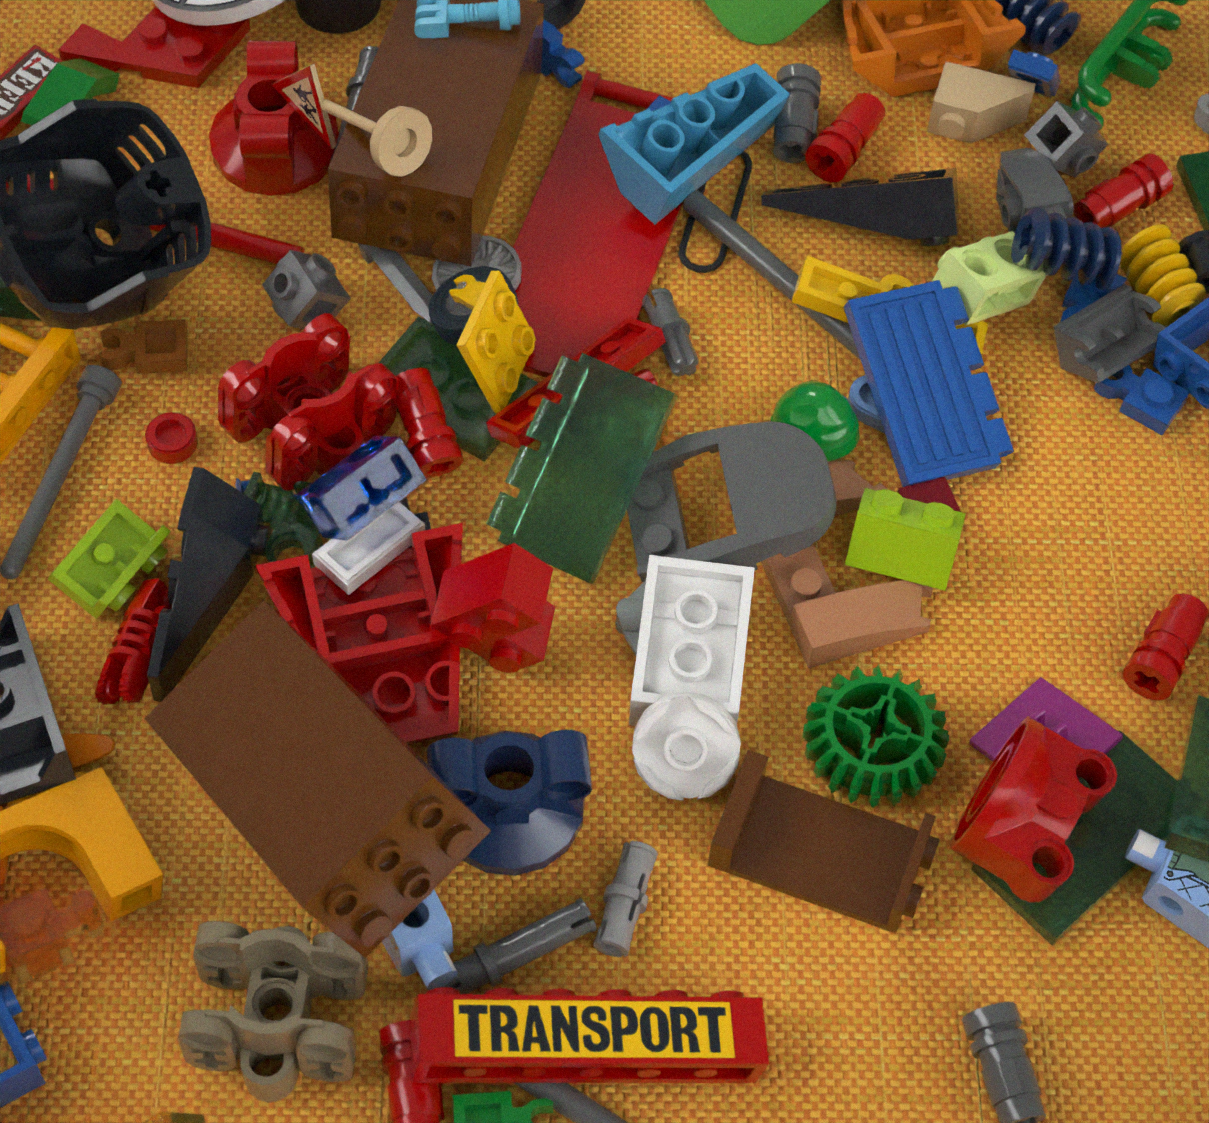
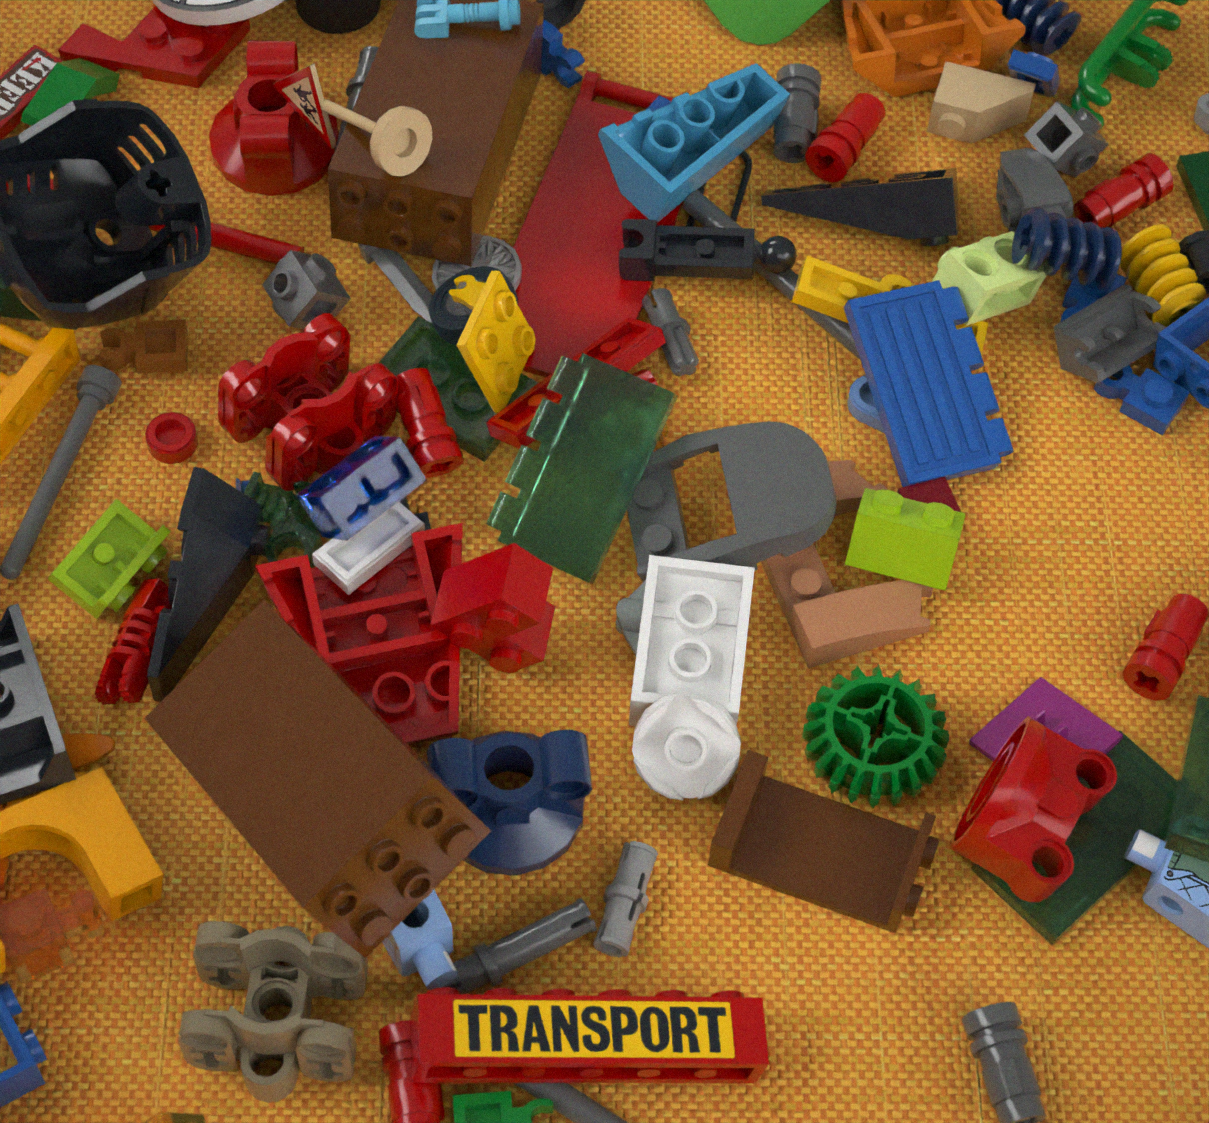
green hat [771,380,860,461] -> none
none -> black plate [619,219,797,281]

